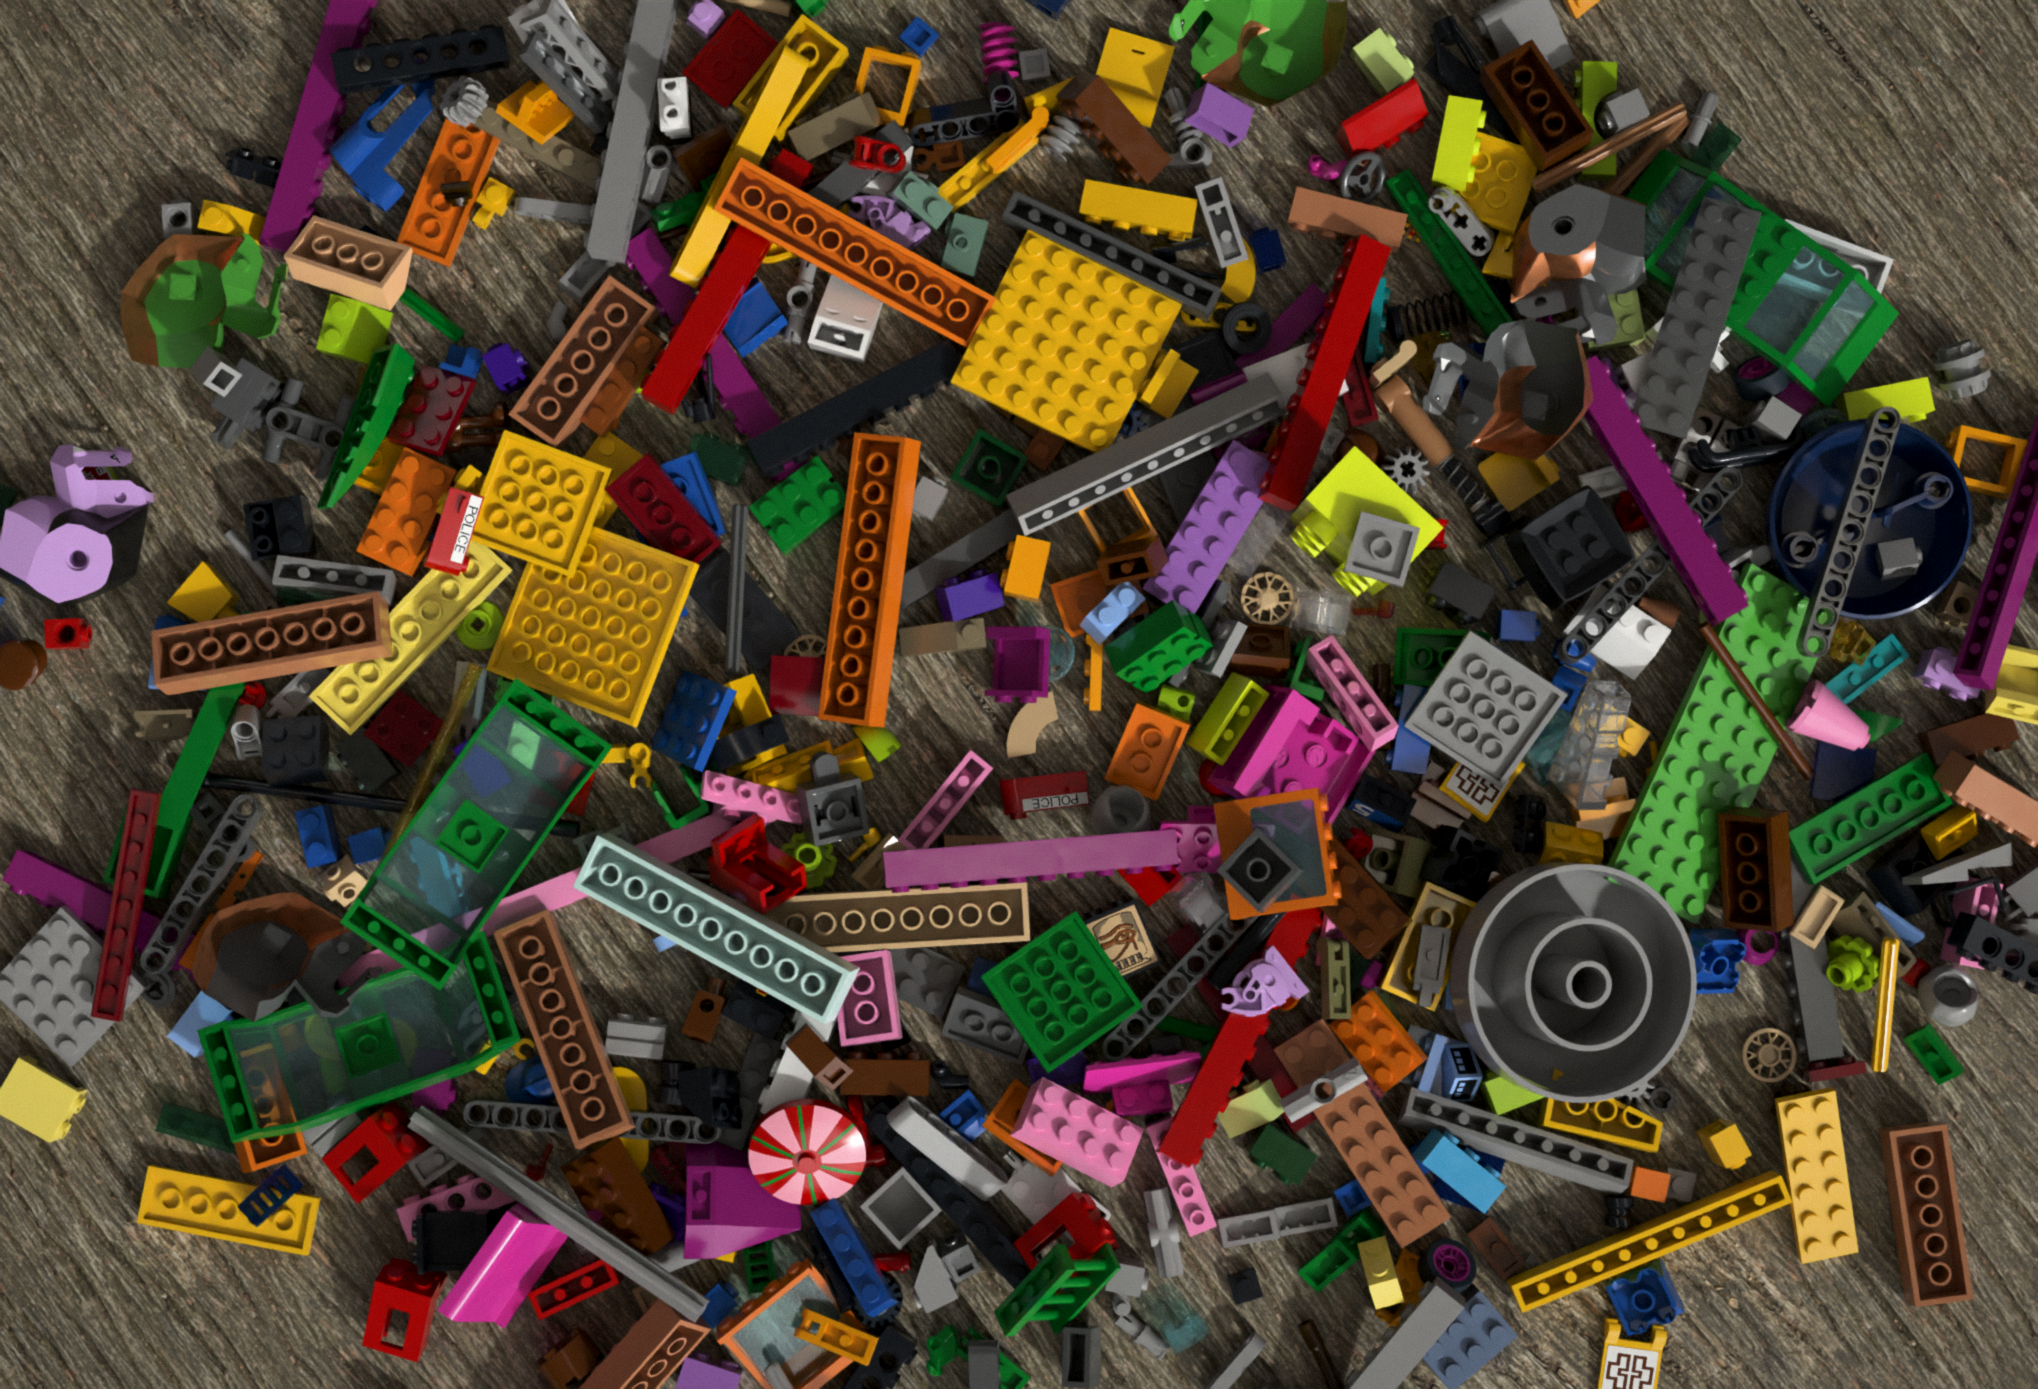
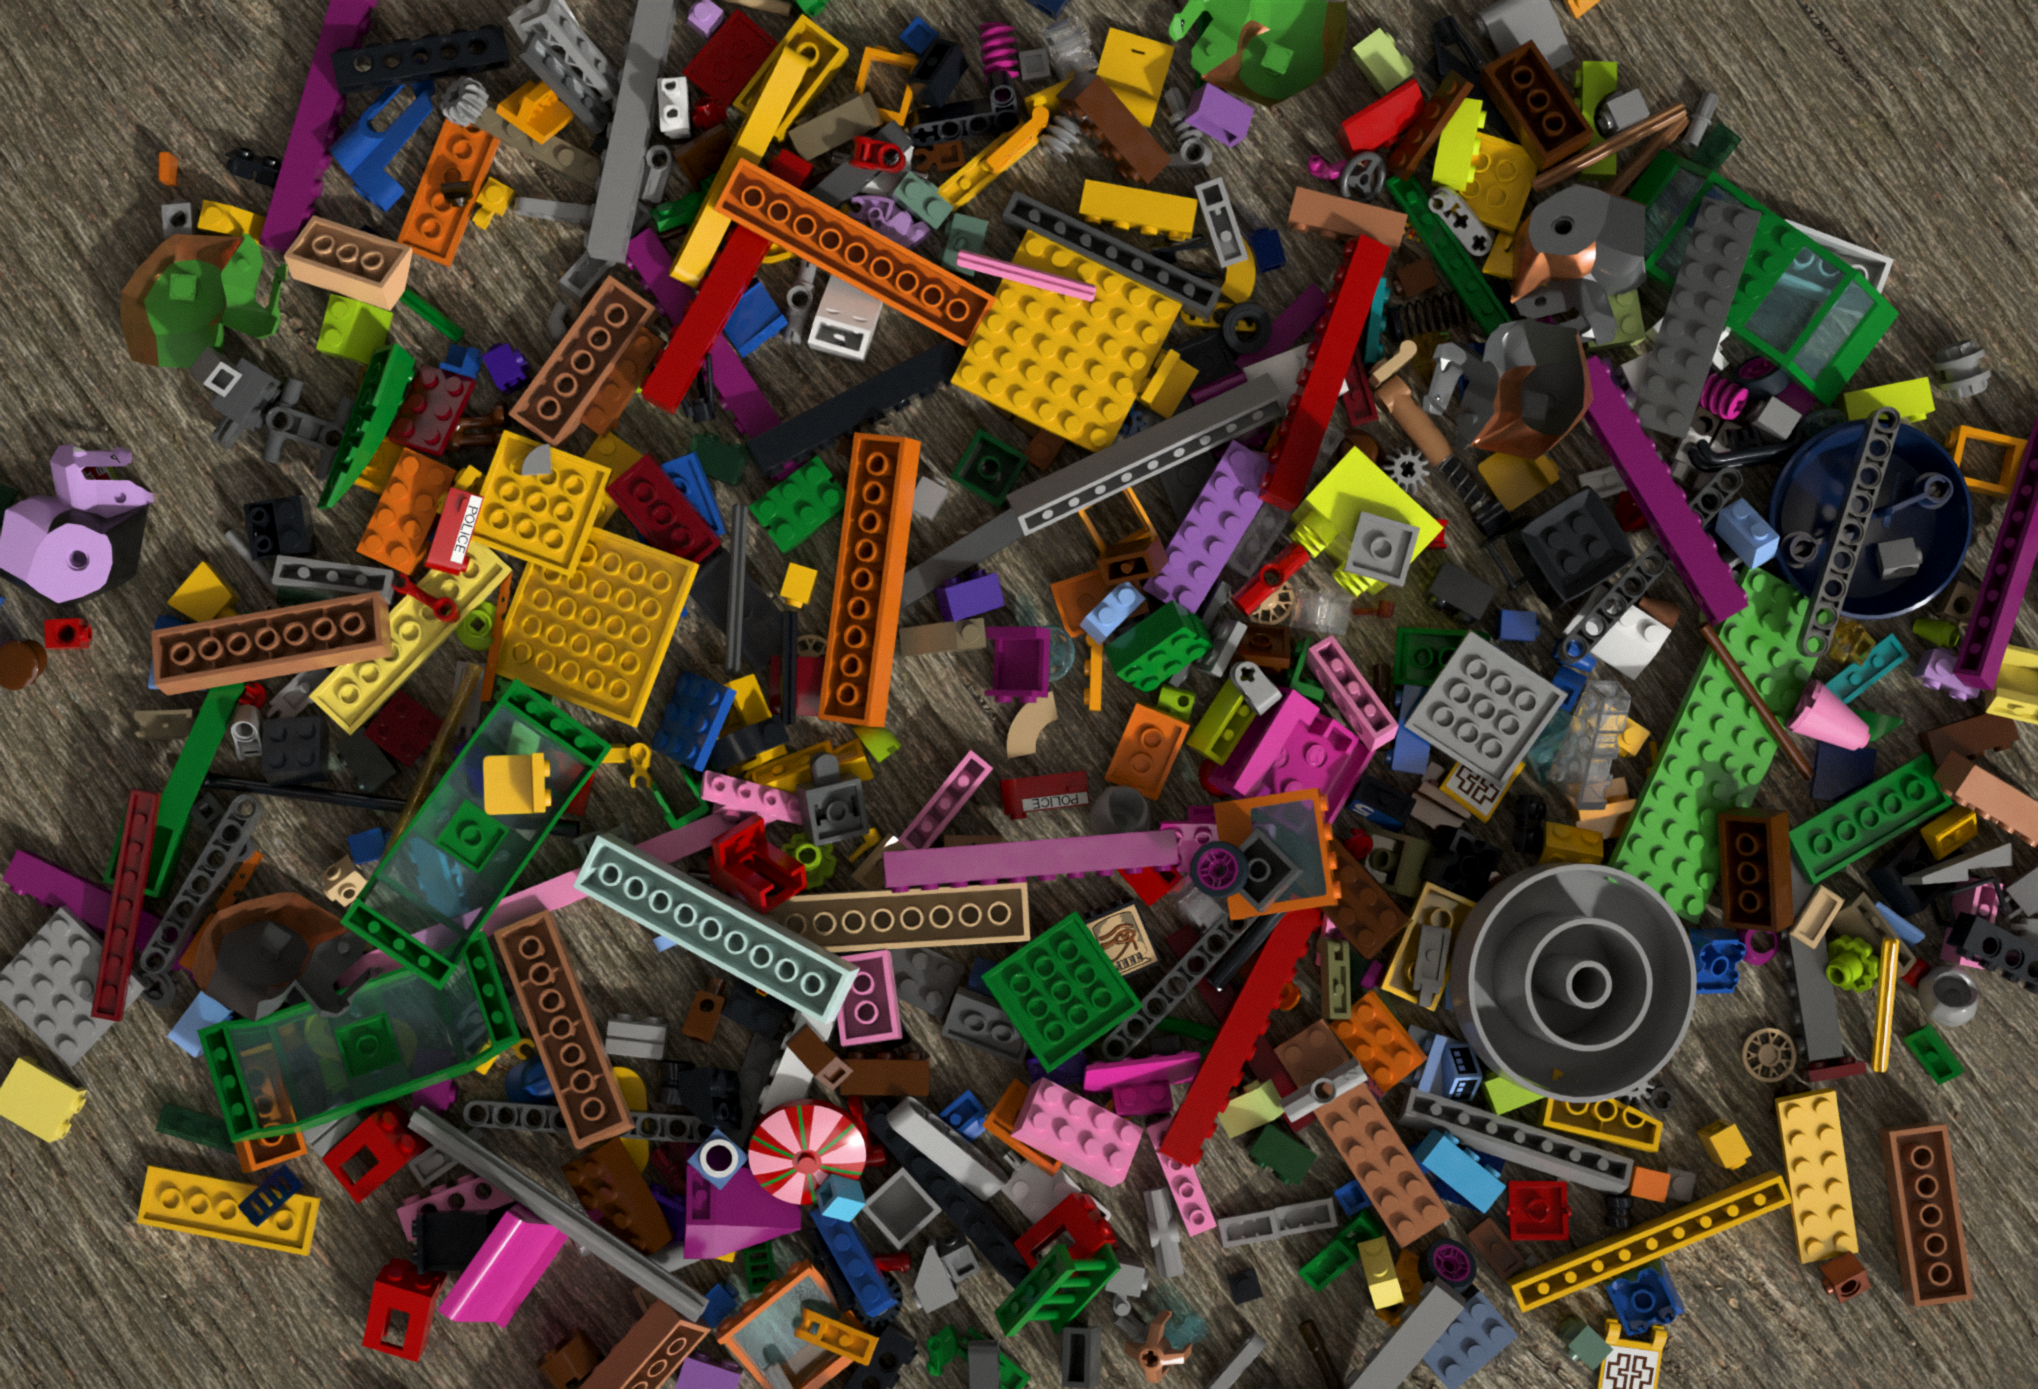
blue brick [295,805,343,868] -> none
clear red hand [526,1143,554,1181] -> none
red brick [528,1258,624,1321] -> none
black arm [930,1060,969,1089] -> none
light orange brick [1000,535,1051,604] -> none
lavender piece [1221,945,1310,1017] -> none
none -> orange tile [158,152,178,187]
none -> red brick [392,573,460,624]
none -> orange piece [480,572,512,702]
none -> yellow bracket [483,753,551,815]
none -> light grey tile [522,444,552,476]
none -> piece [687,1128,748,1190]
none -> red gear [691,97,728,132]
none -> yellow brick [780,562,820,609]
none -> black axle [780,610,798,725]
none -> medium azure brick [815,1174,866,1222]
none -> black brick [907,37,969,109]
none -> bright pink axle [956,250,1096,301]
none -> clear brick [1041,14,1099,82]
none -> nougat piece [1125,1310,1192,1383]
none -> wheel [1190,841,1249,898]
none -> light grey piece [1229,661,1282,716]
none -> red piece [1230,541,1311,616]
none -> reddish brown plate [1385,69,1474,182]
none -> reddish brown brick [1391,257,1439,302]
none -> red plate [1505,1181,1571,1241]
none -> sand green brick [1557,1315,1614,1371]
none -> dark pink piece [1698,370,1749,420]
none -> light blue brick [1715,497,1780,570]
none -> copper brick [1820,1251,1871,1304]
none -> lime cone [1913,617,1960,648]

